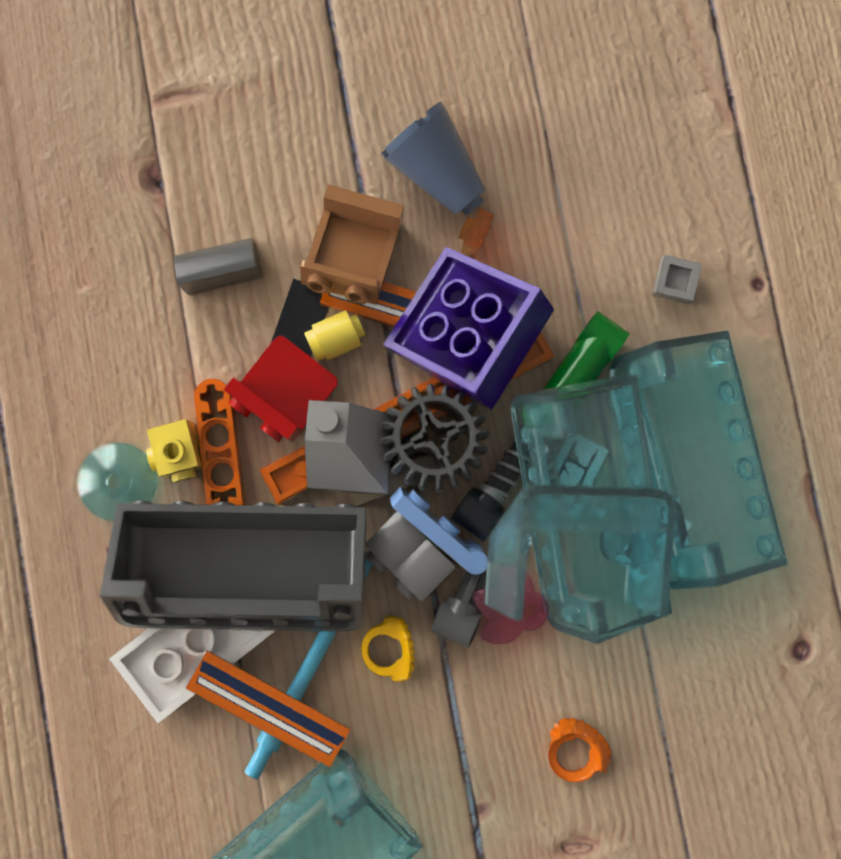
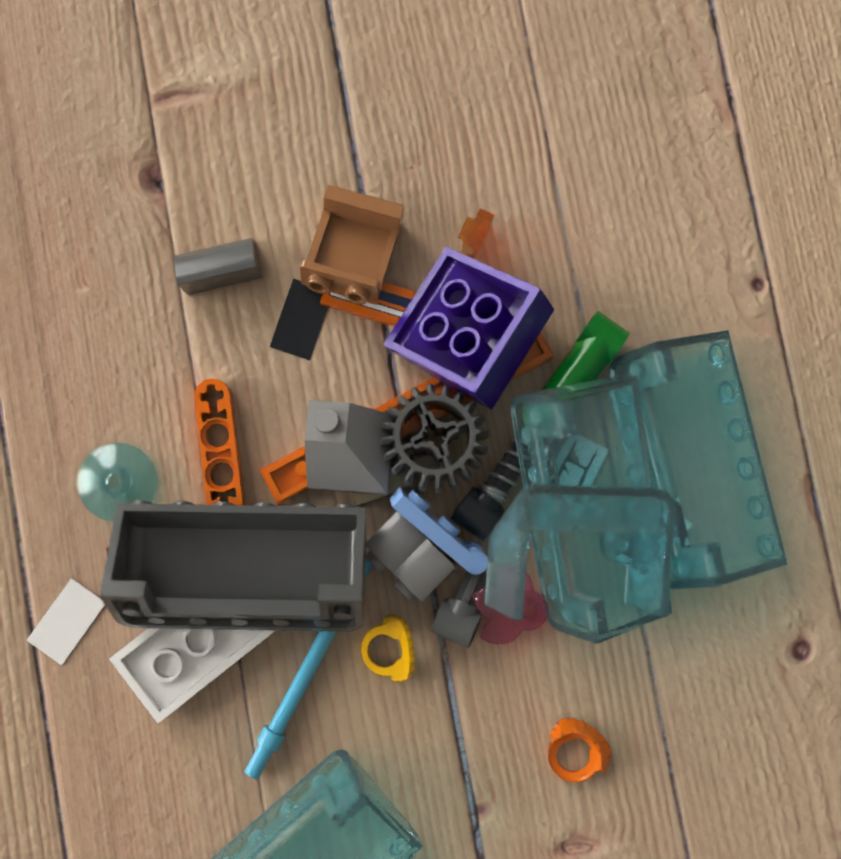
light yellow brick [146,419,202,483] -> none
tile [186,650,350,767] -> none
red bracket [223,336,338,442] -> none
light yellow brick [304,310,366,361] -> none
sand blue cone [381,102,485,216] -> none
light grey plate [652,255,702,304] -> none
none -> white sticker [26,578,105,666]

